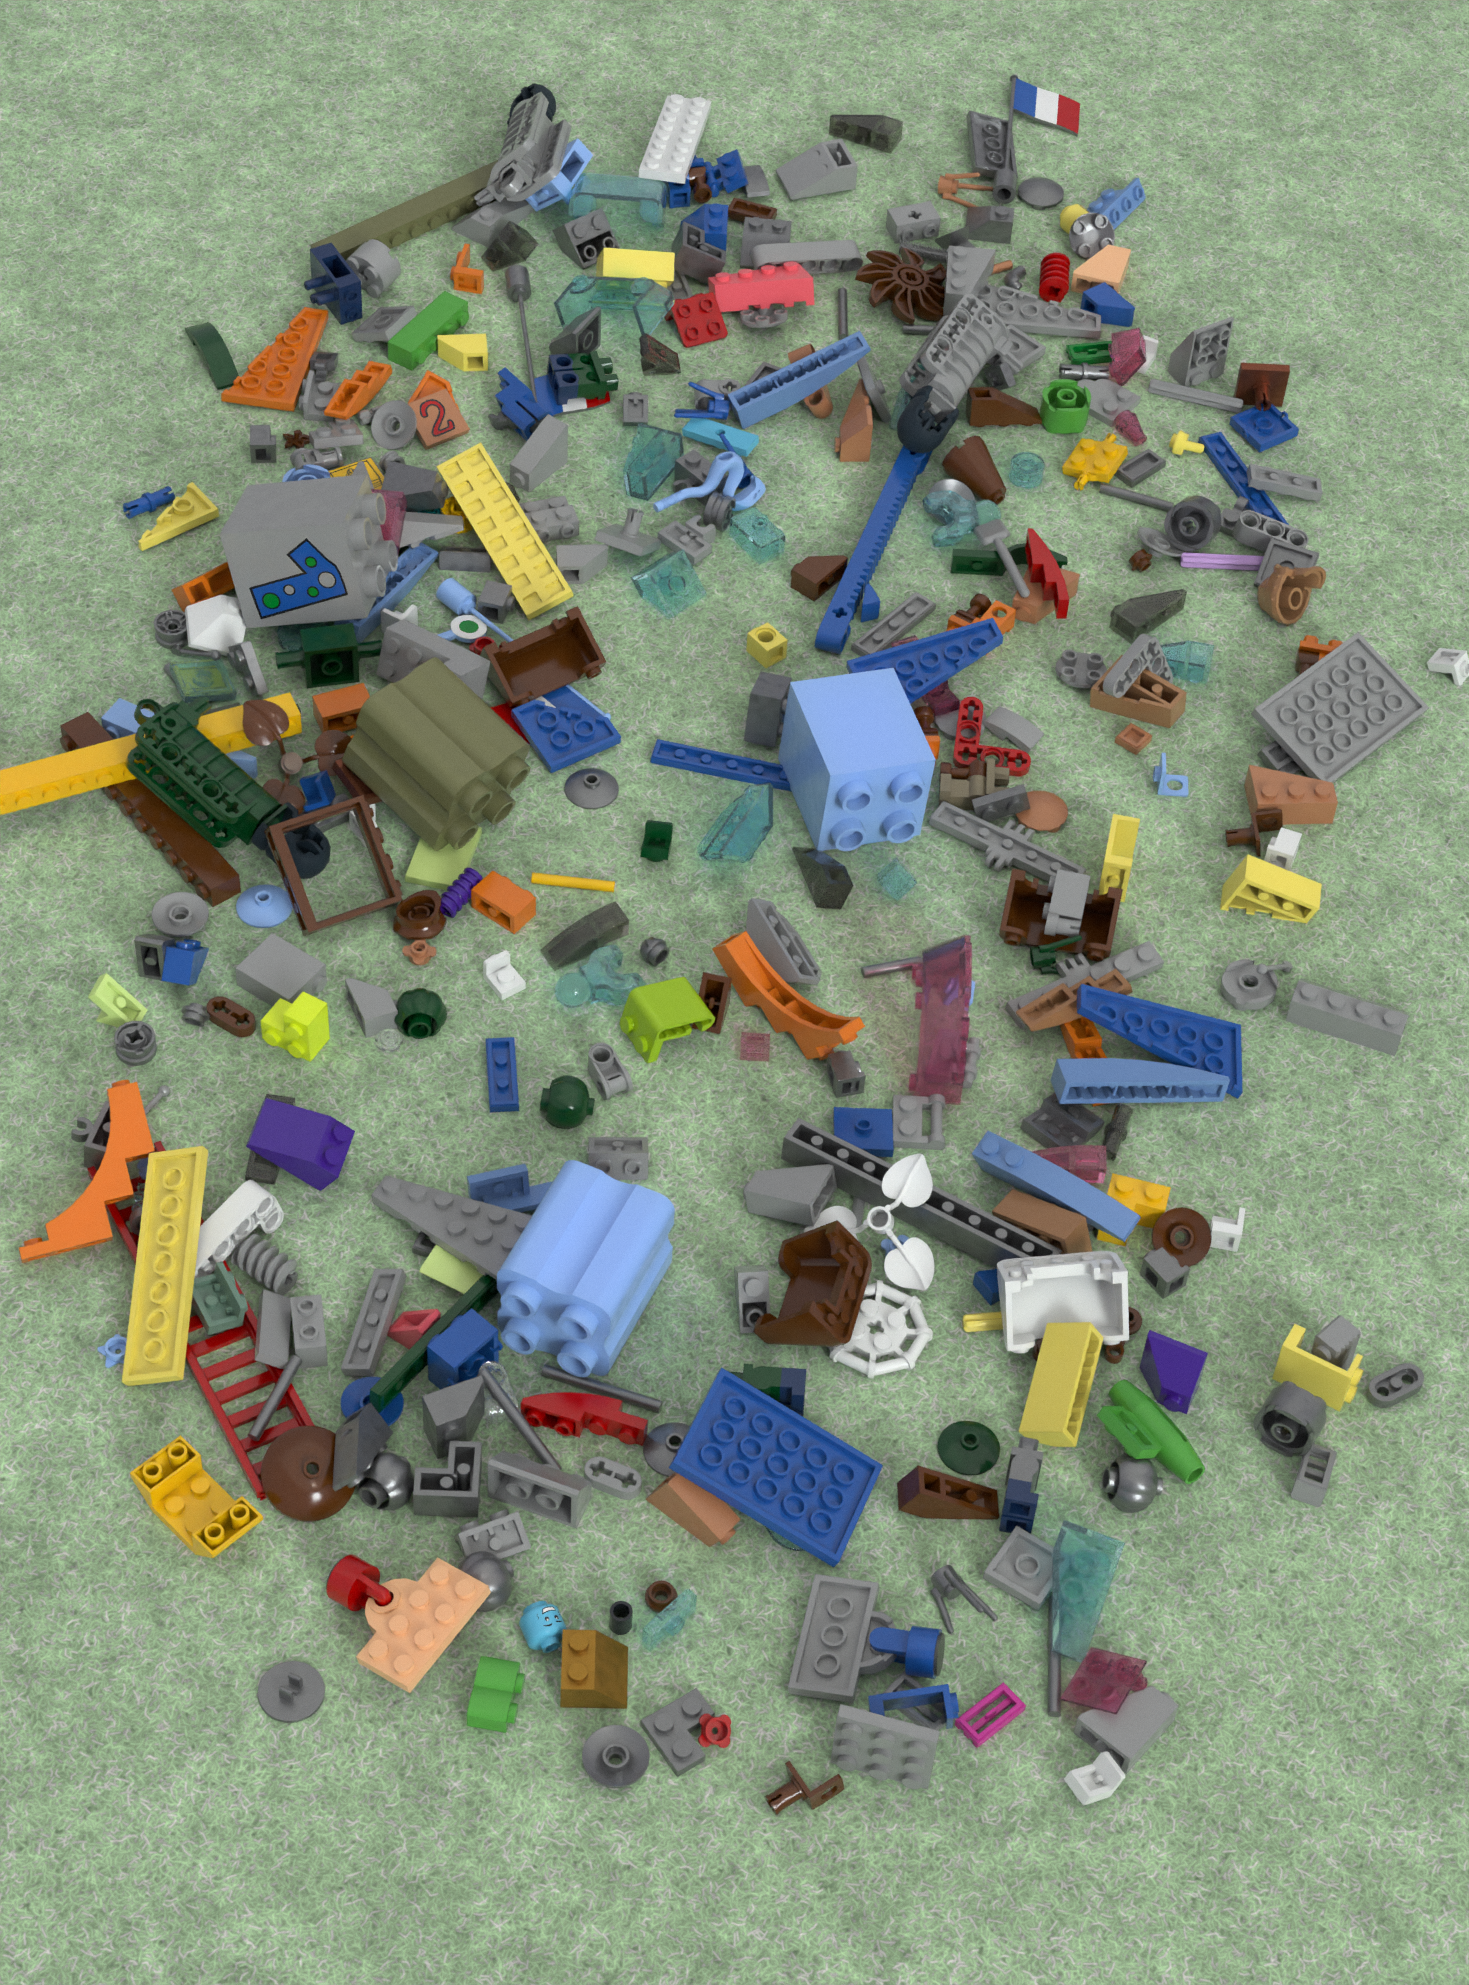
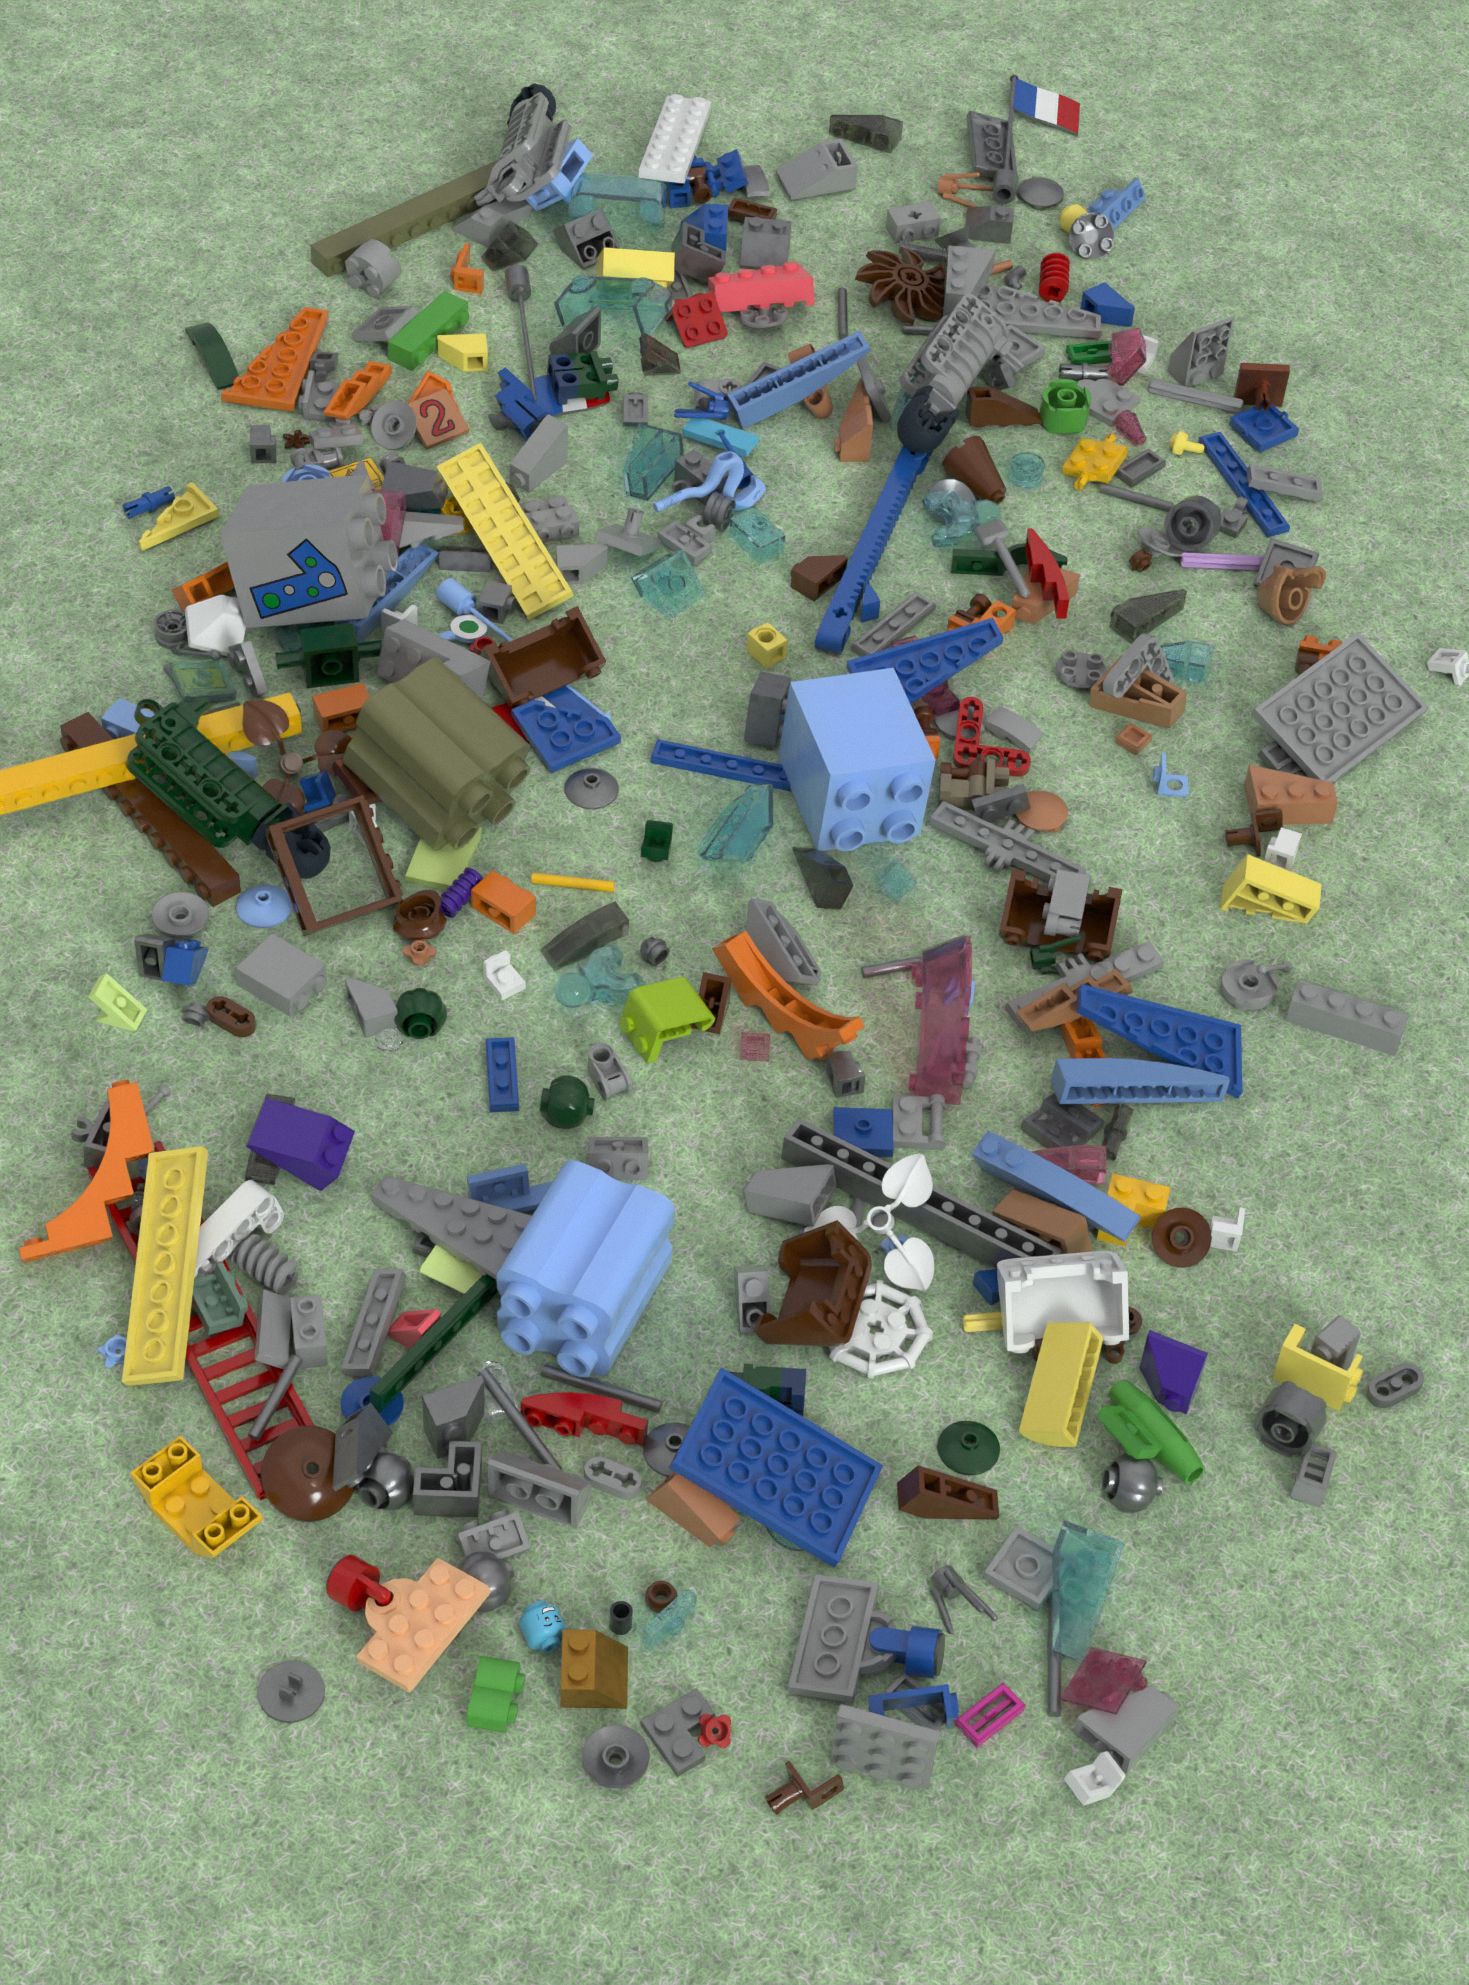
flat silver wheel [114,1021,157,1066] -> none
neon yellow brick [261,992,330,1062] -> none
dark blue piece [304,242,363,325] -> none
blue brick [427,1308,503,1390] -> none
light grey beam [749,240,863,274] -> none
hips [999,1437,1044,1534] -> none
light nougat slope [1071,244,1131,294] -> none
light yellow panel [1099,814,1140,902] -> none
flat silver brick [1140,1247,1190,1299] -> none
light grey beam [1232,510,1309,552] -> none

